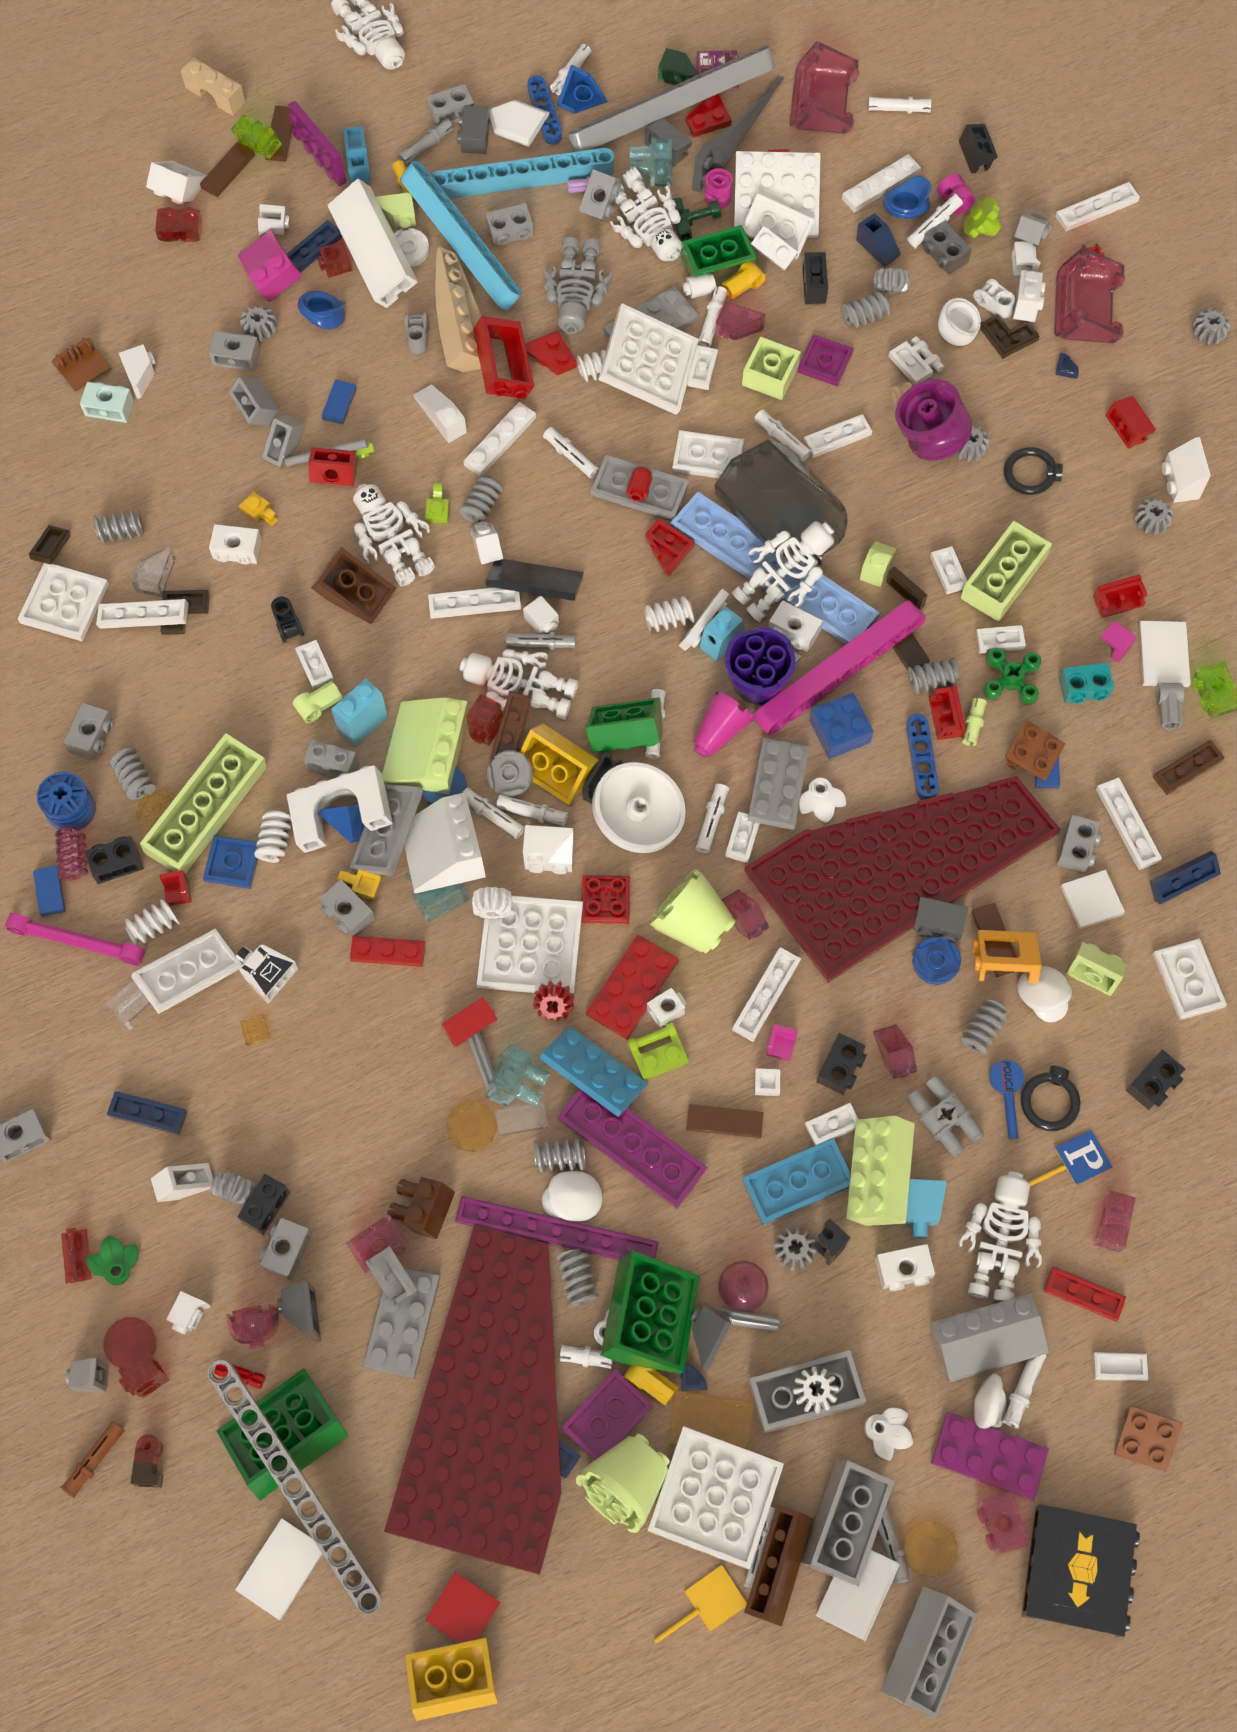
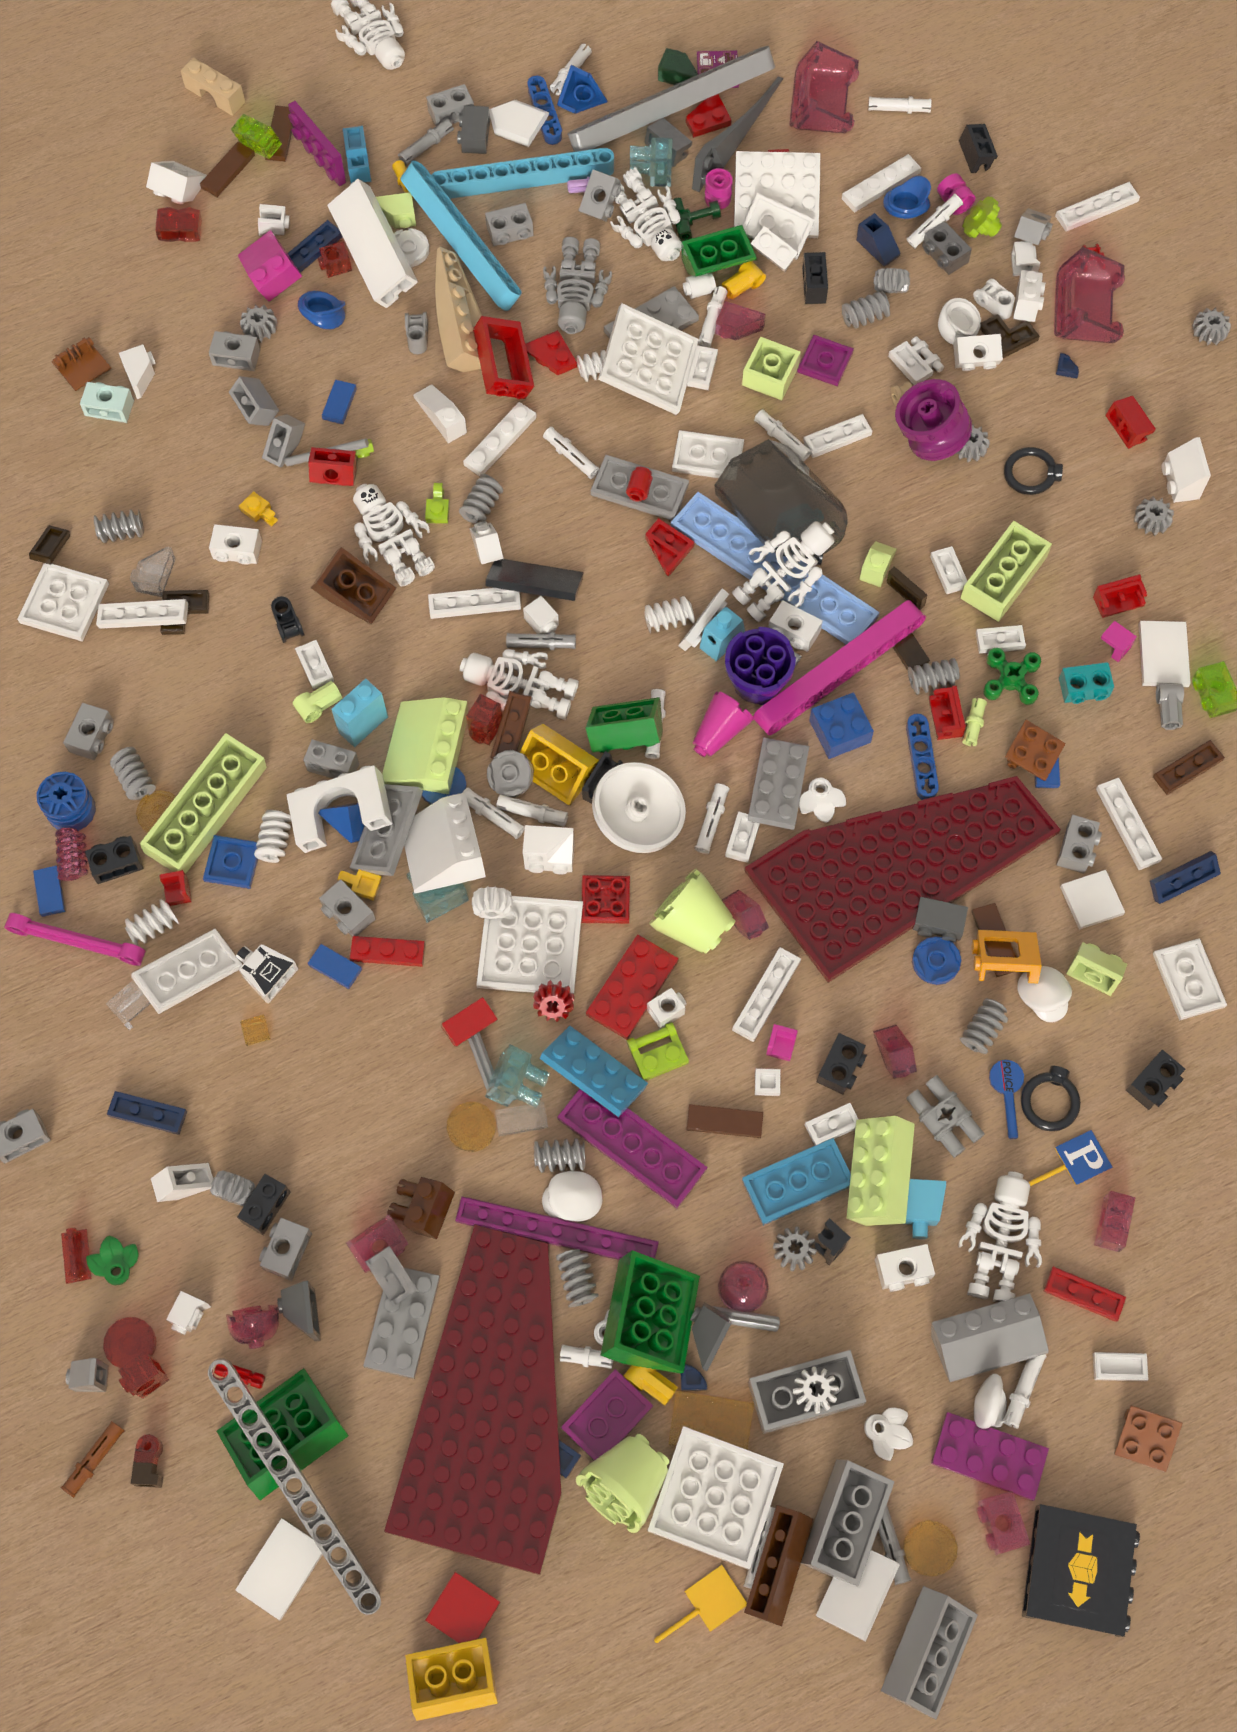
none -> blue tile [308,944,362,989]
none -> white brick [953,334,1003,371]

